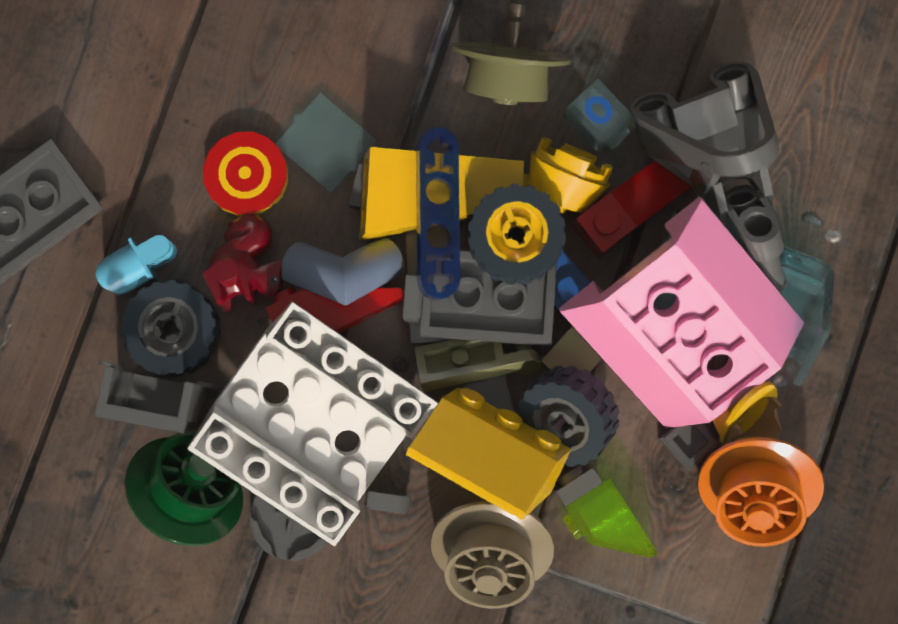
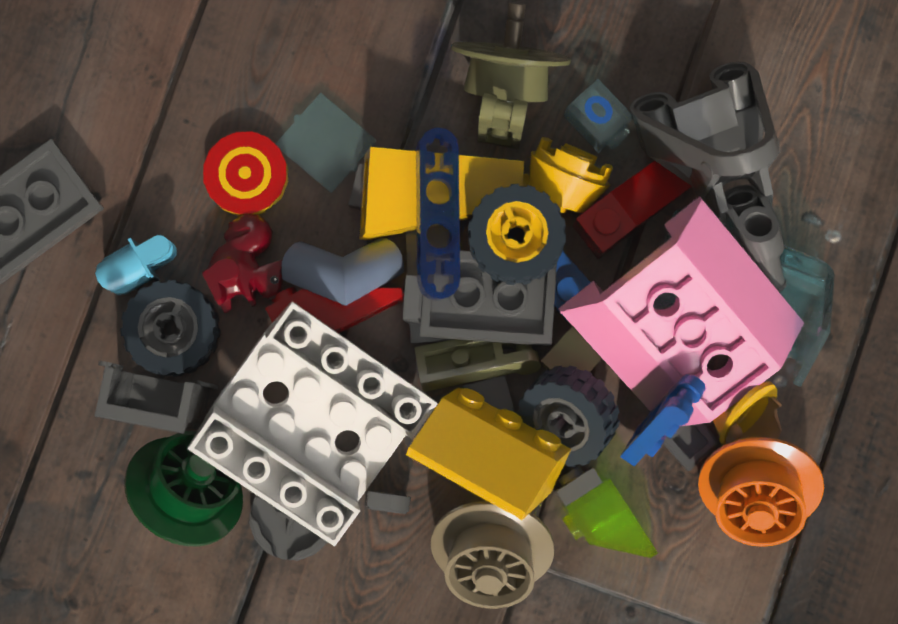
none -> olive plate [477,93,528,150]
none -> blue plate [620,374,706,466]

